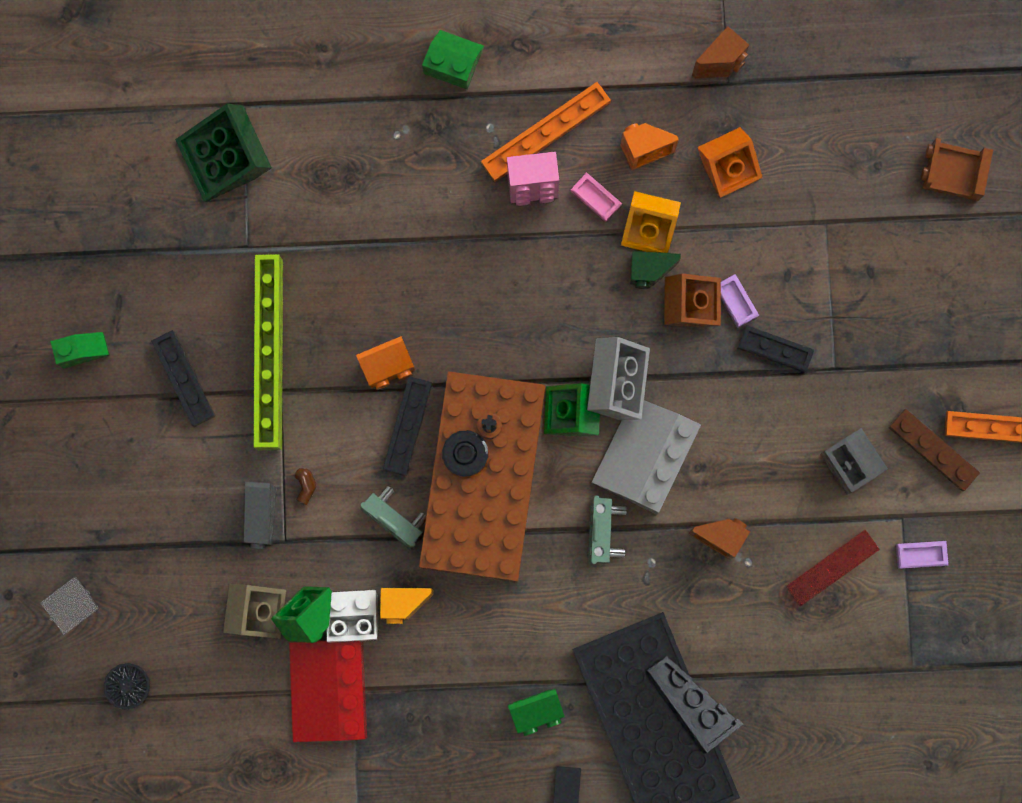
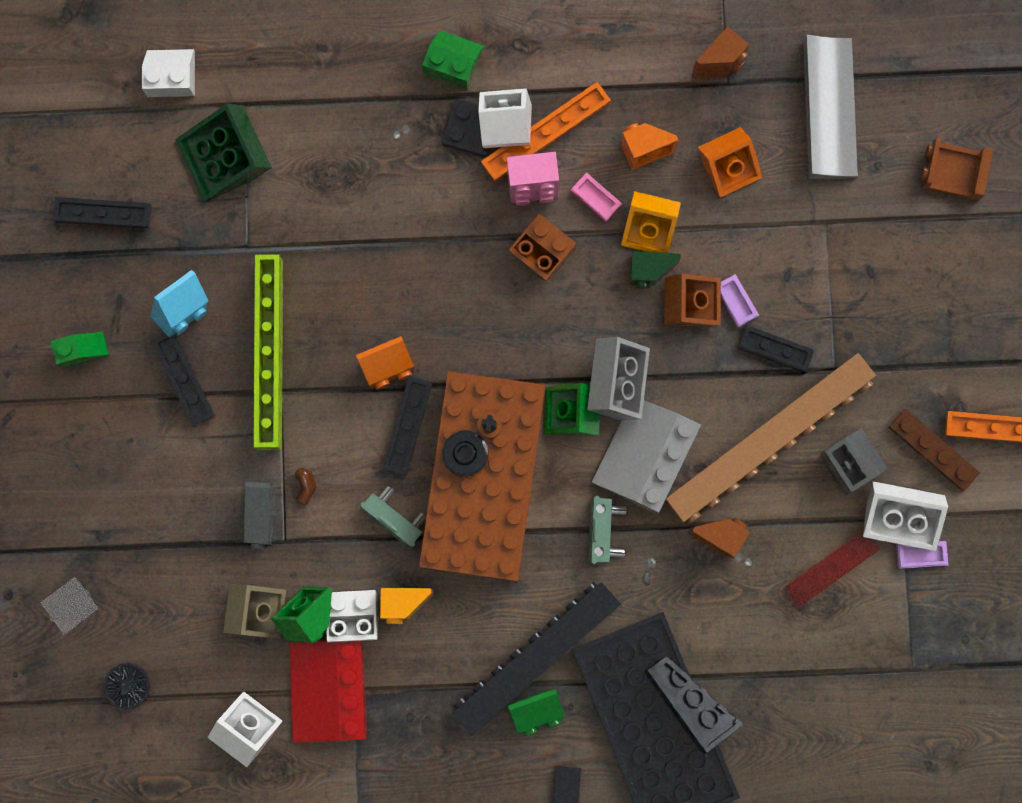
none -> black plate [53,197,152,229]
none -> white slope [142,49,195,97]
none -> medium azure slope [151,270,209,338]
none -> white slope [208,692,282,767]
none -> black wing [442,99,487,158]
none -> black brick [452,582,621,736]
none -> white slope [479,88,532,148]
none -> dark orange slope [509,214,577,281]
none -> medium nougat brick [665,353,876,524]
none -> light grey arch [803,34,858,179]
none -> white slope [863,481,948,551]

